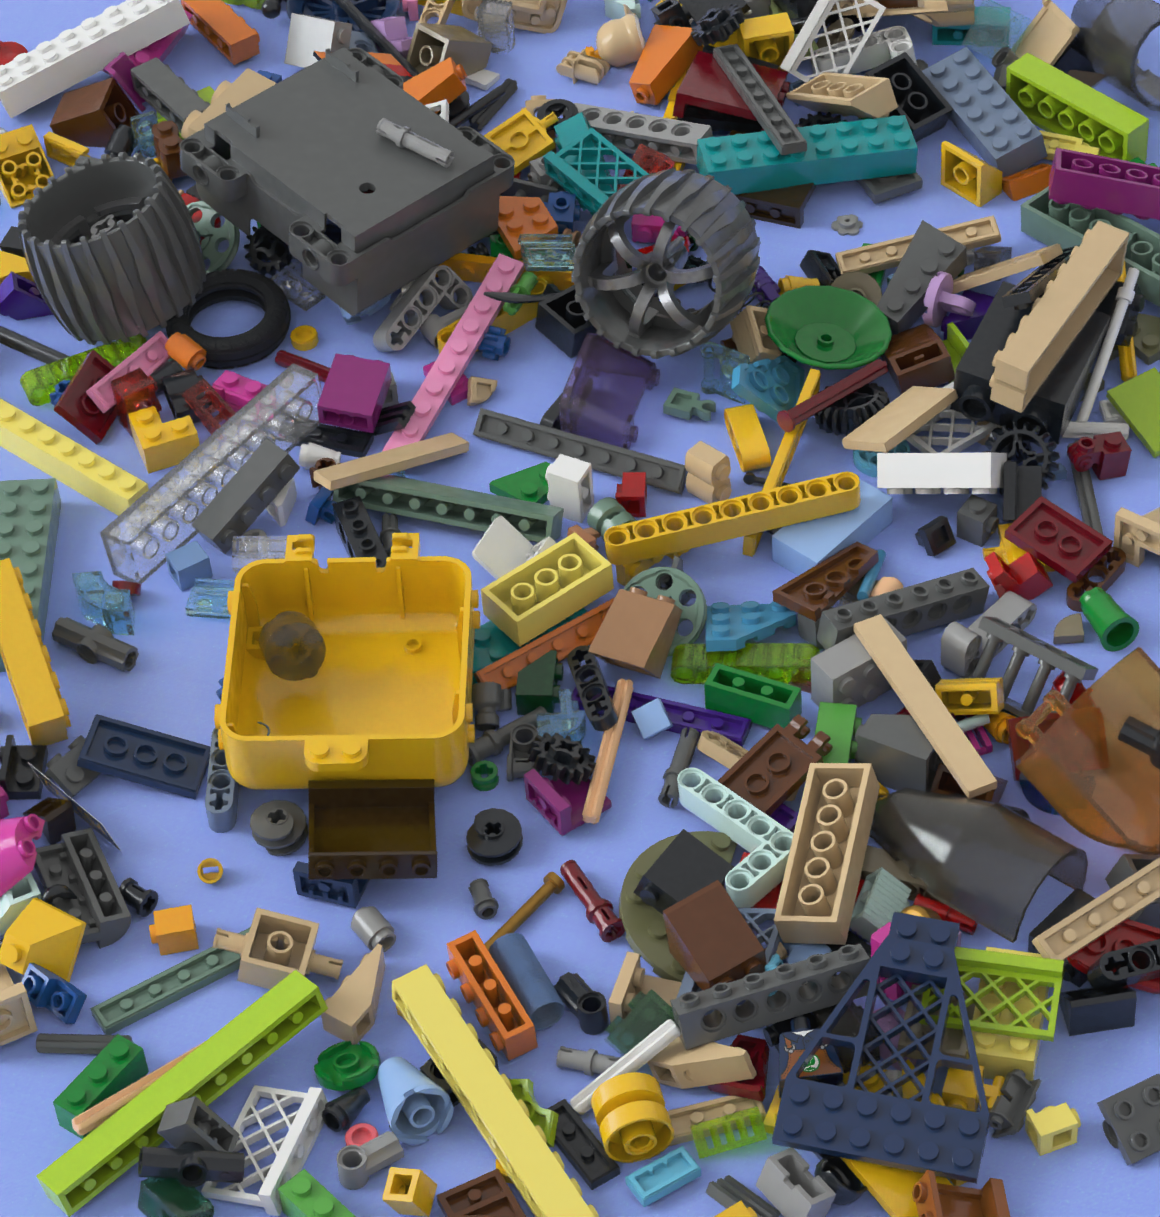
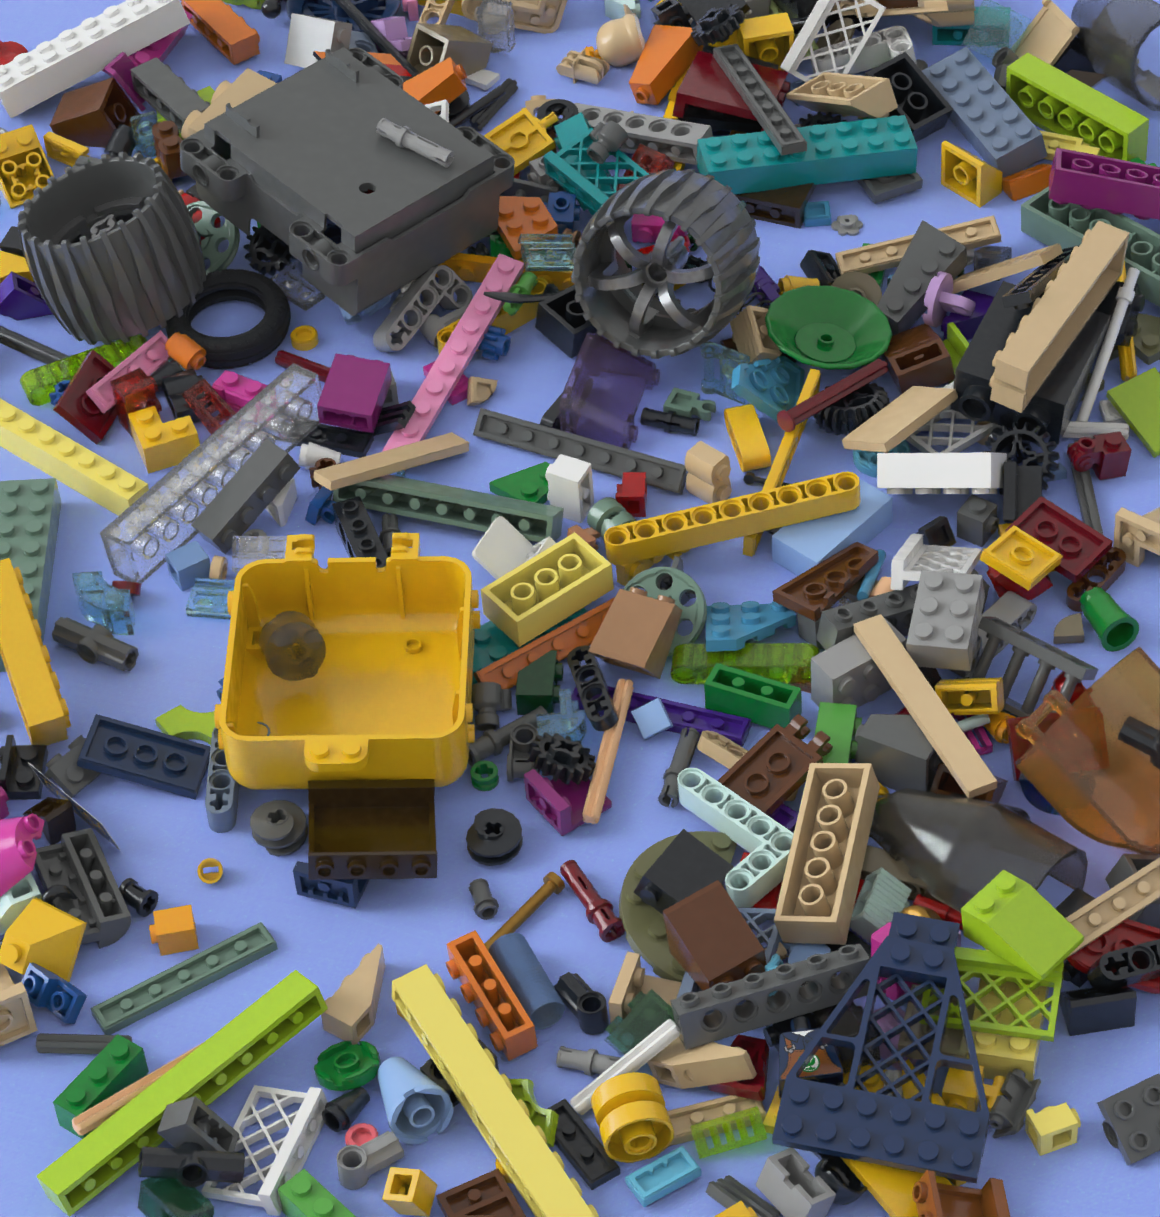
tan brick [212,907,343,989] -> none
light grey brick [351,906,396,953] -> none
none -> lime tile [155,704,215,745]
none -> tan tile [209,555,228,586]
none -> dark grey piece [586,121,628,164]
none -> black pin [640,407,700,436]
none -> dark azure tile [804,201,831,227]
none -> white fence [891,534,982,590]
none -> light grey brick [906,570,985,671]
none -> lime slope [961,870,1084,981]
none -> yellow tile [979,525,1063,591]

